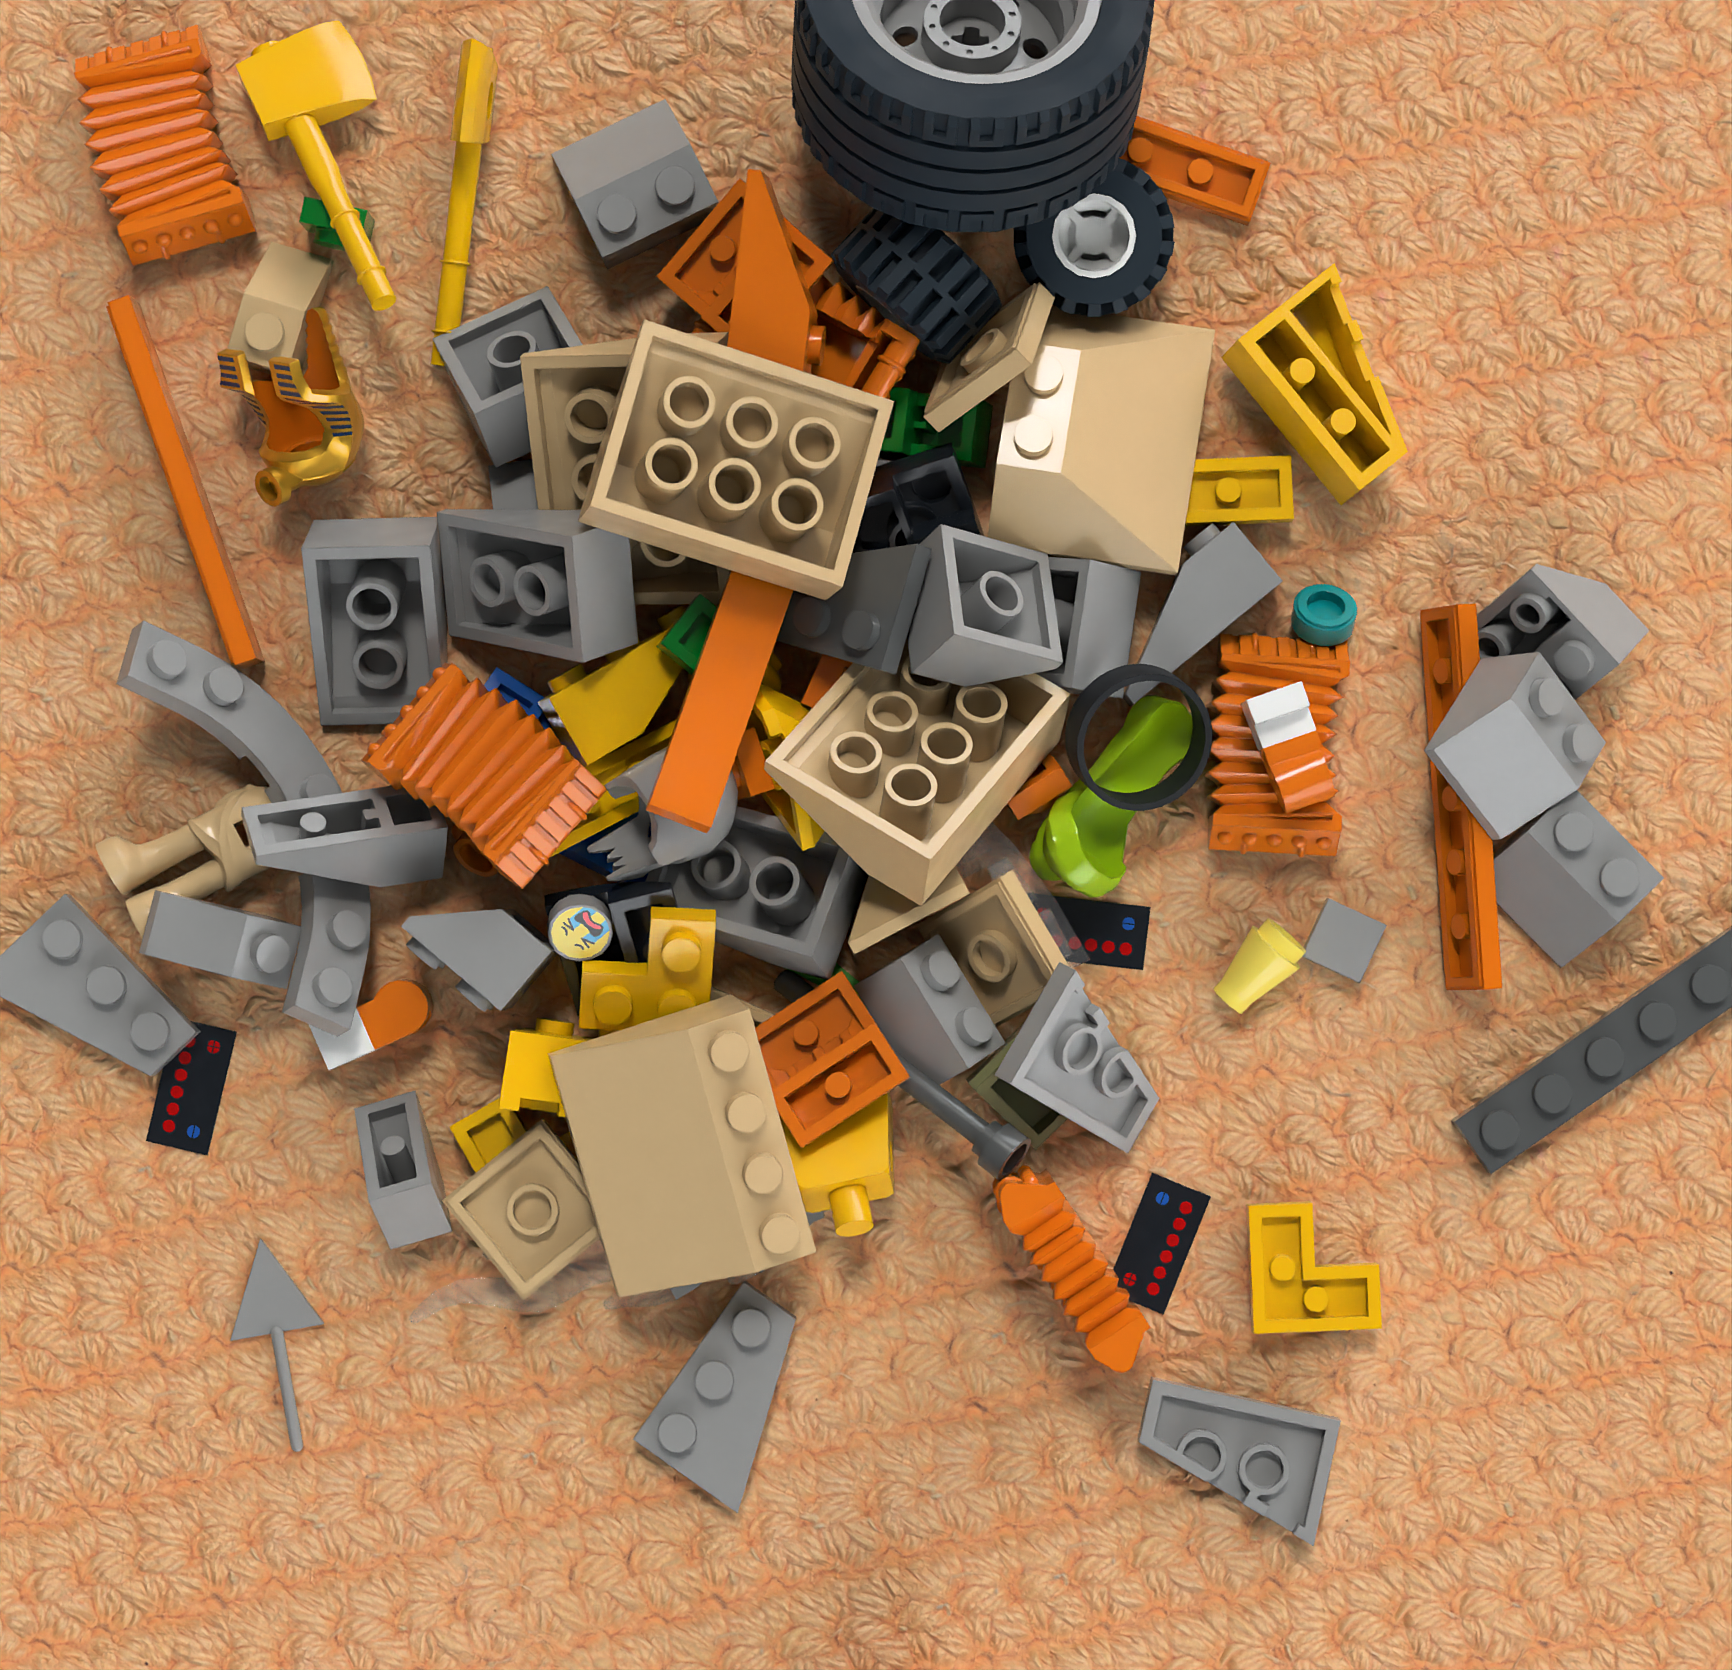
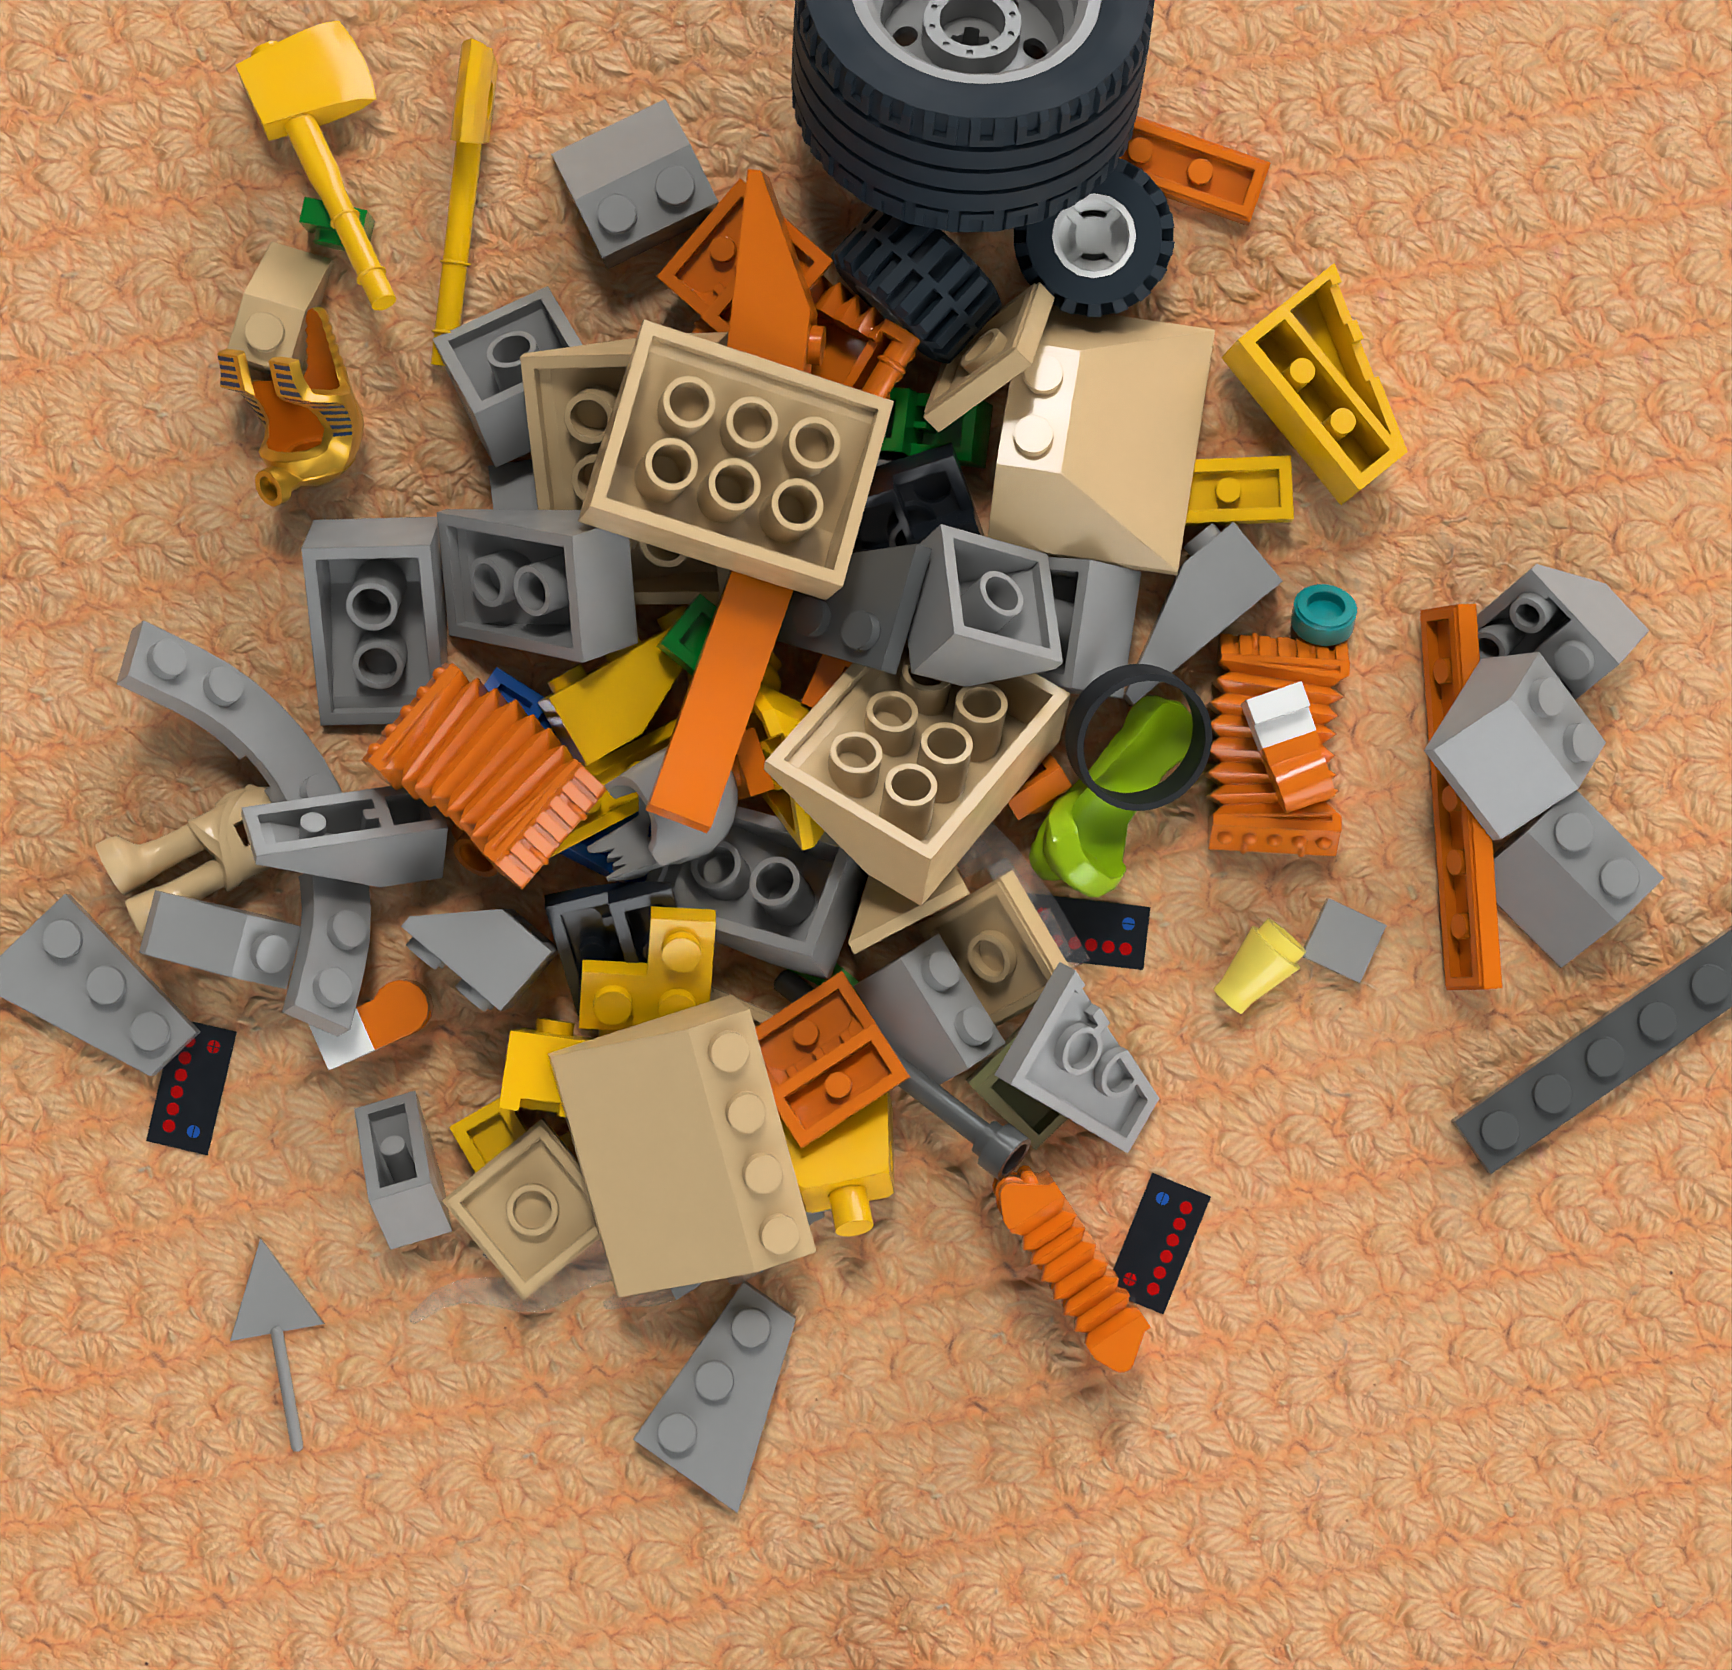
orange piece [74,25,256,266] -> none
orange tile [106,295,265,669] -> none
tile [547,894,613,961] -> none
light grey wing [1138,1377,1341,1546] -> none
yellow plate [1246,1201,1382,1334] -> none

